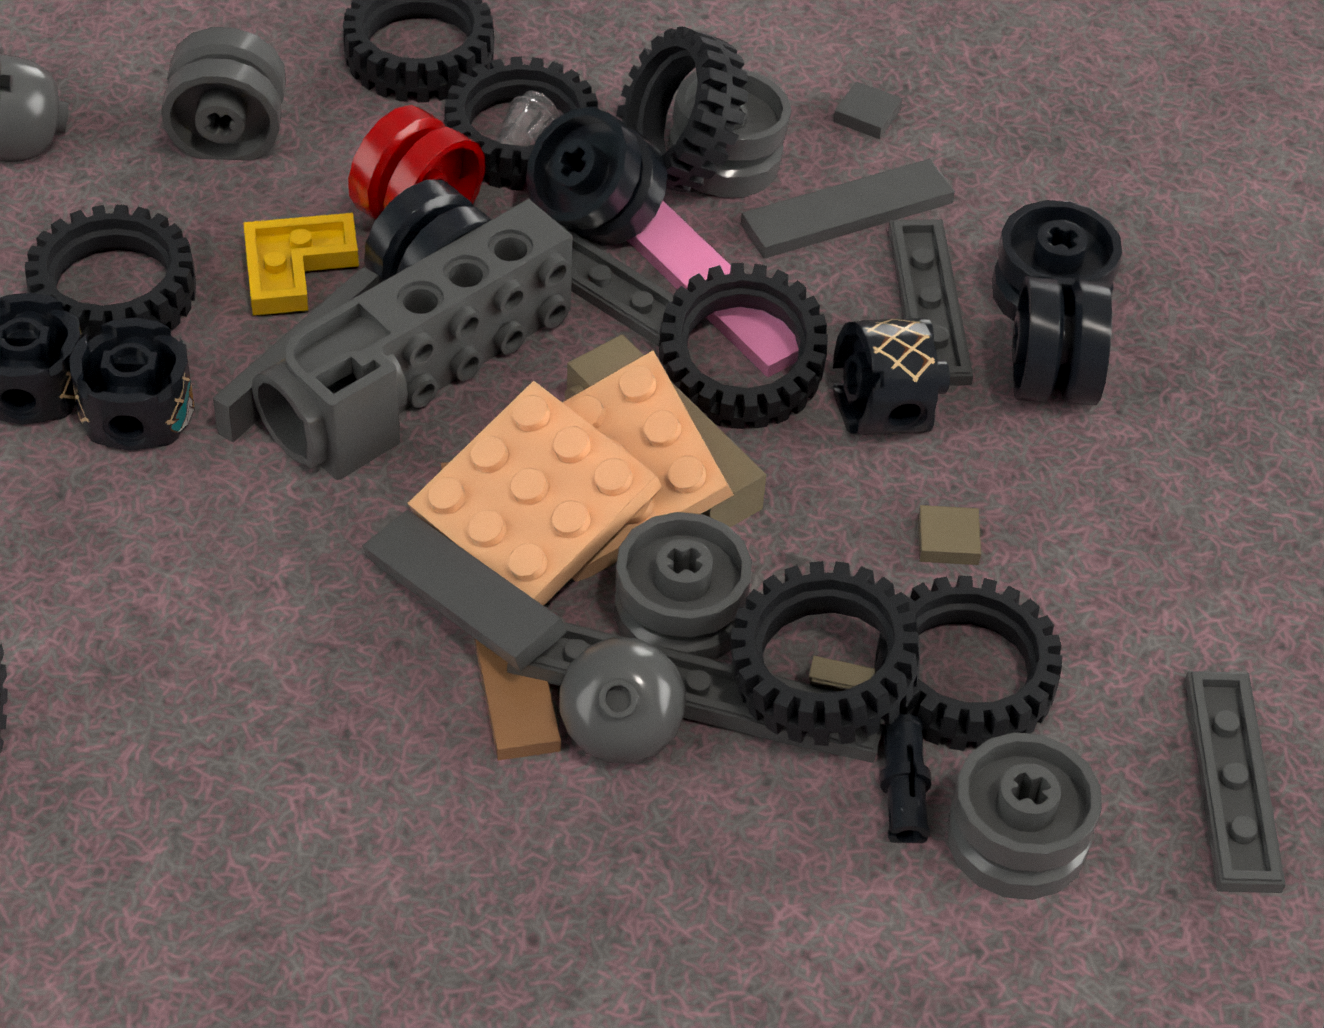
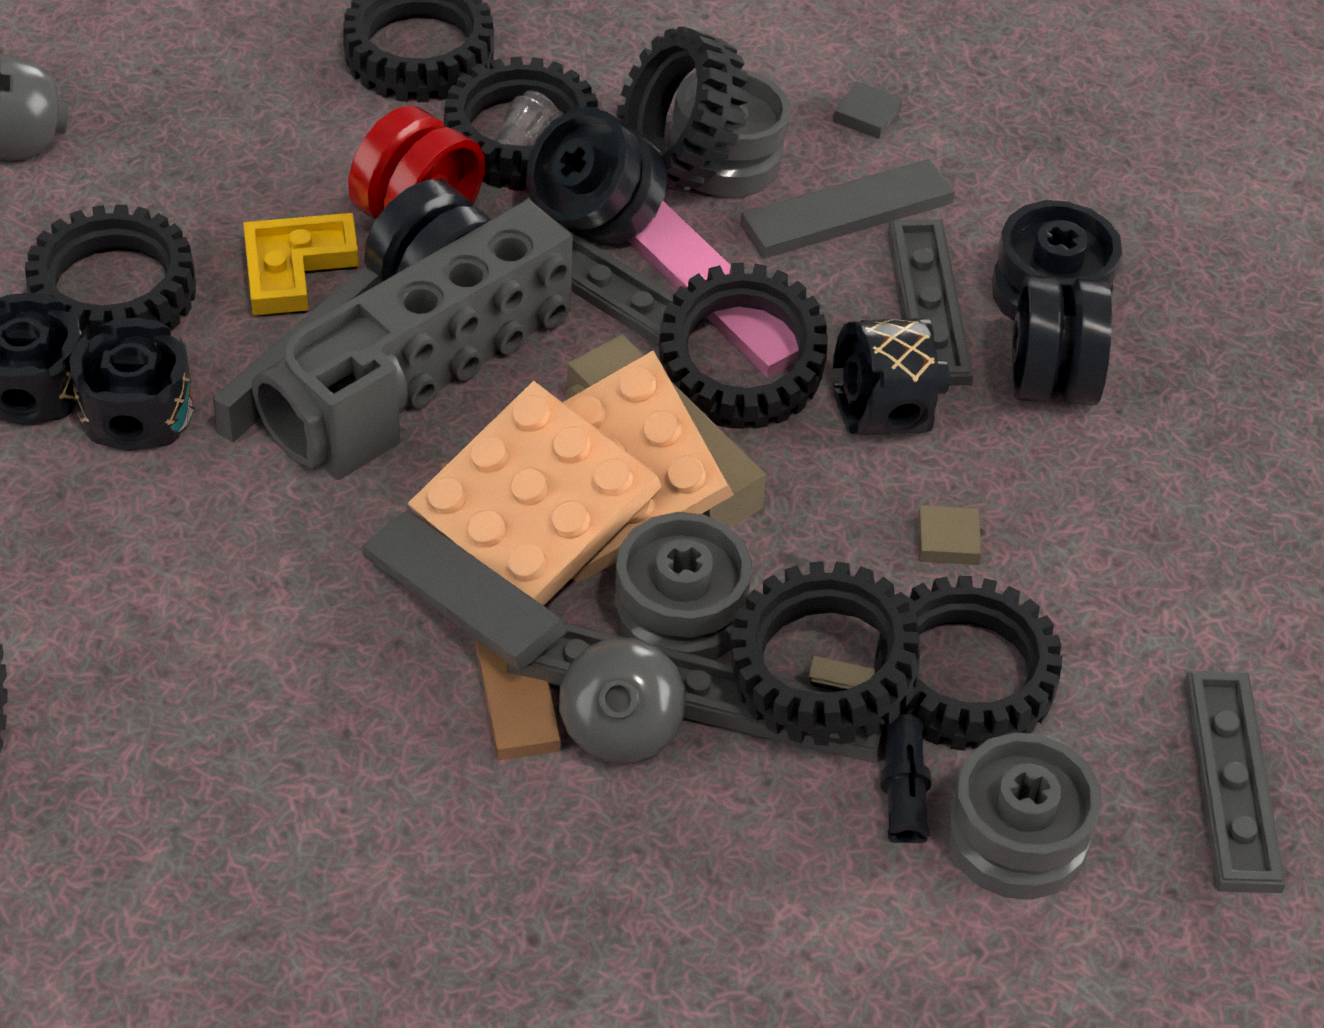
dark grey wheel [161,27,286,161] -> none

